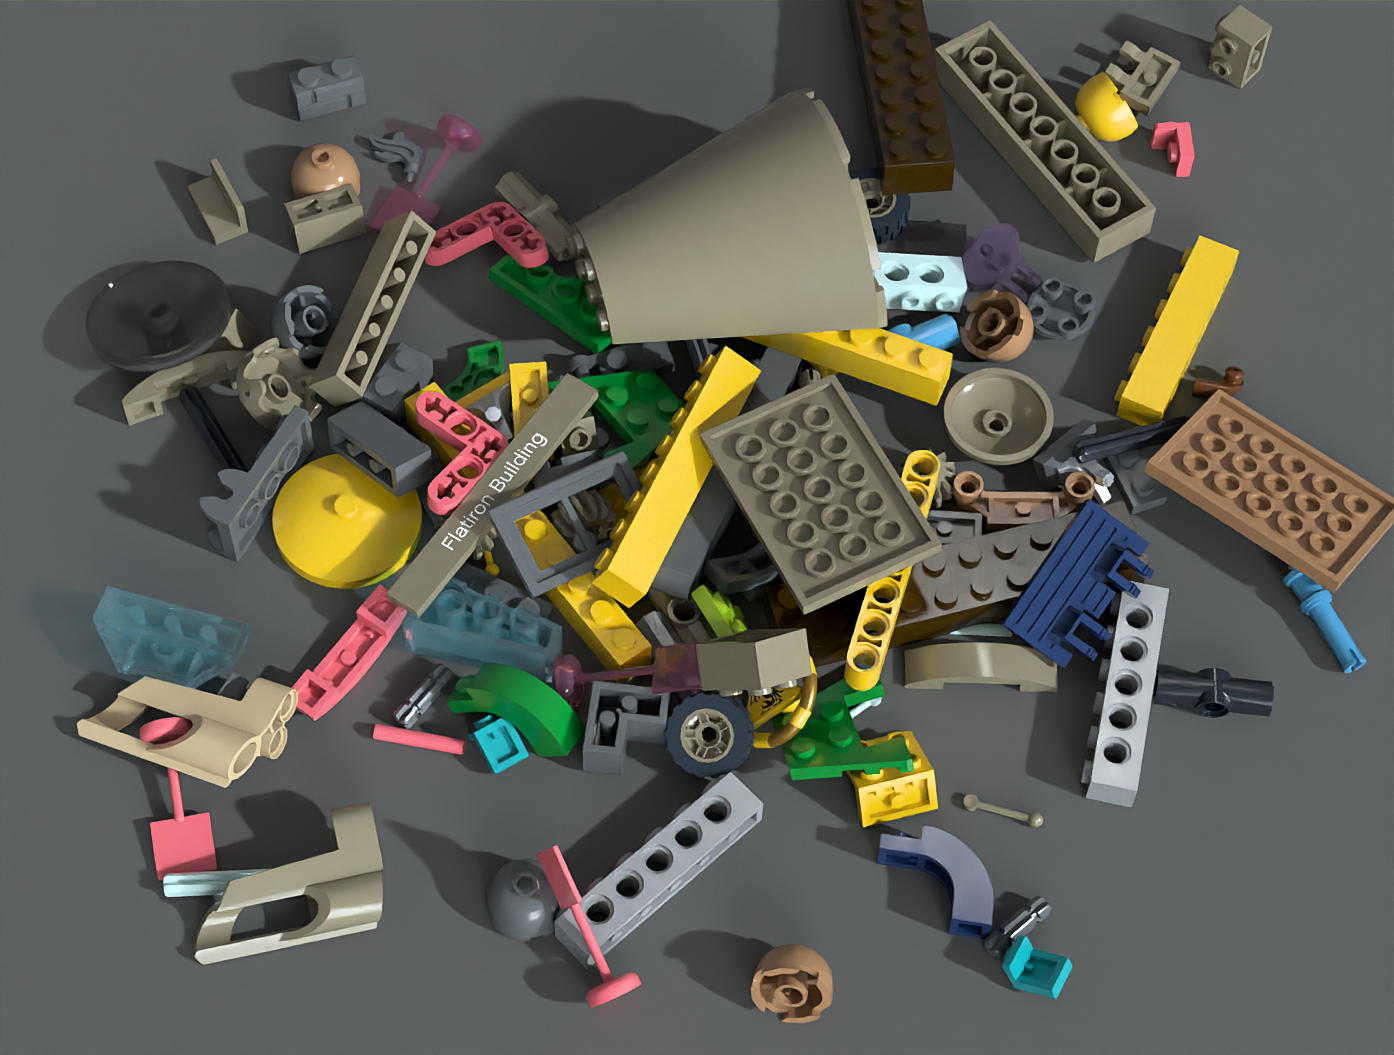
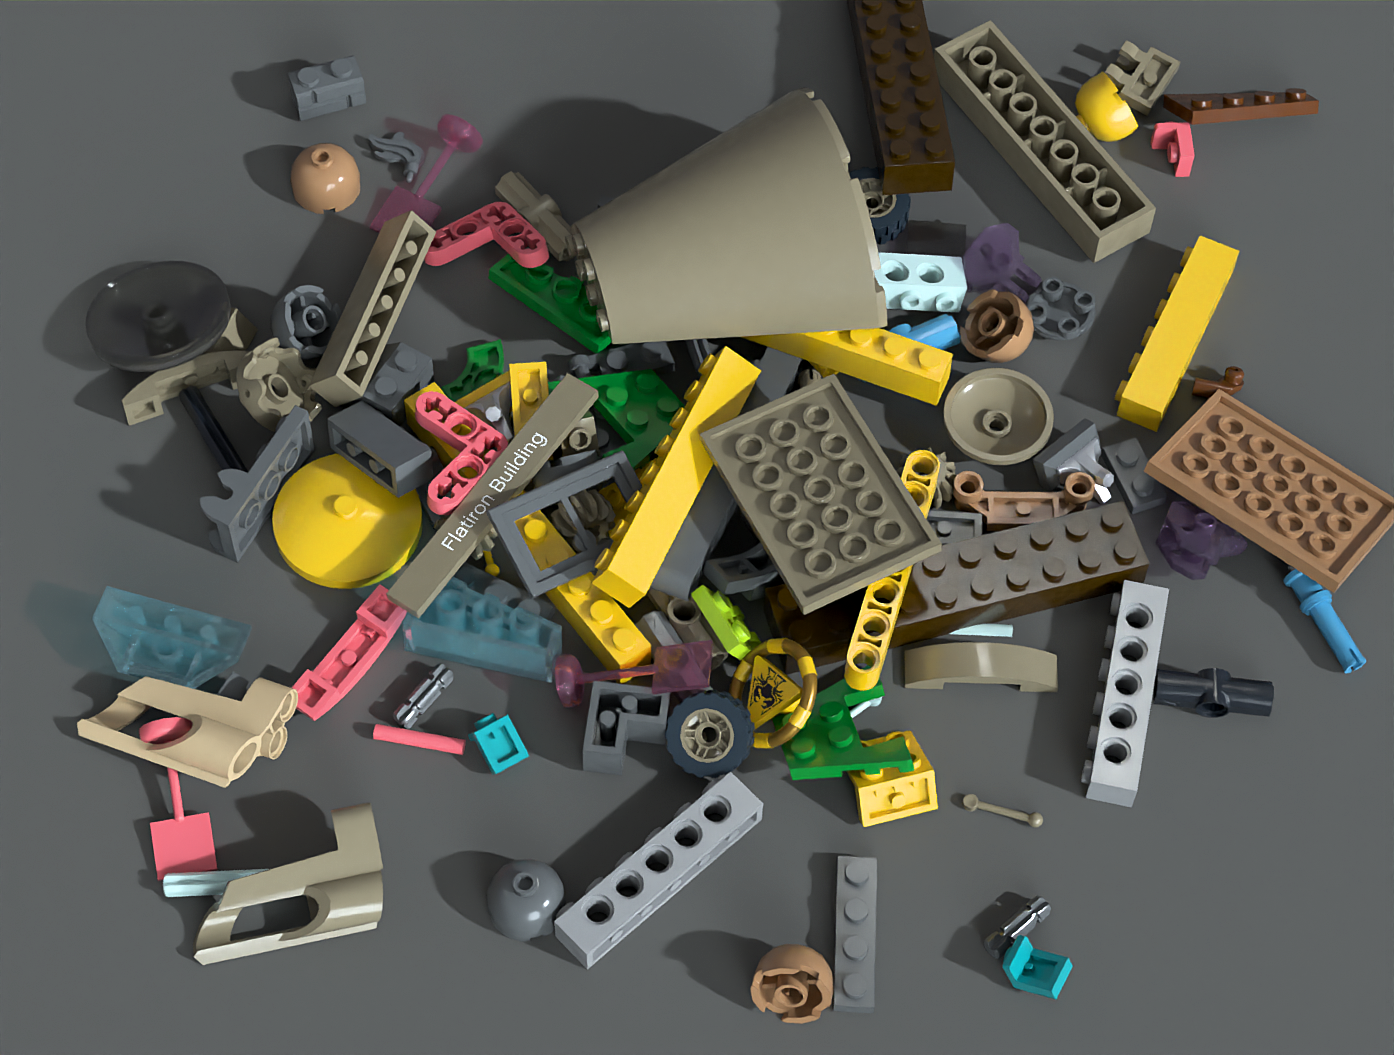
dark tan panel [187,158,248,245] -> none
dark tan hinge [284,183,367,254] -> none
green arch [446,663,586,757] -> none
coral piece [536,845,641,1008] -> none
dark tan brick [696,628,812,697] -> none
arch [877,825,994,940] -> none
dark blue hinge [1000,499,1154,668] -> none
black axle [1071,416,1189,464] -> none
dark tan brick [1208,5,1273,89] -> none
none -> plate [833,856,877,1013]
none -> clear purple hinge [1156,501,1248,580]
none -> reddish brown wing [1163,88,1319,125]

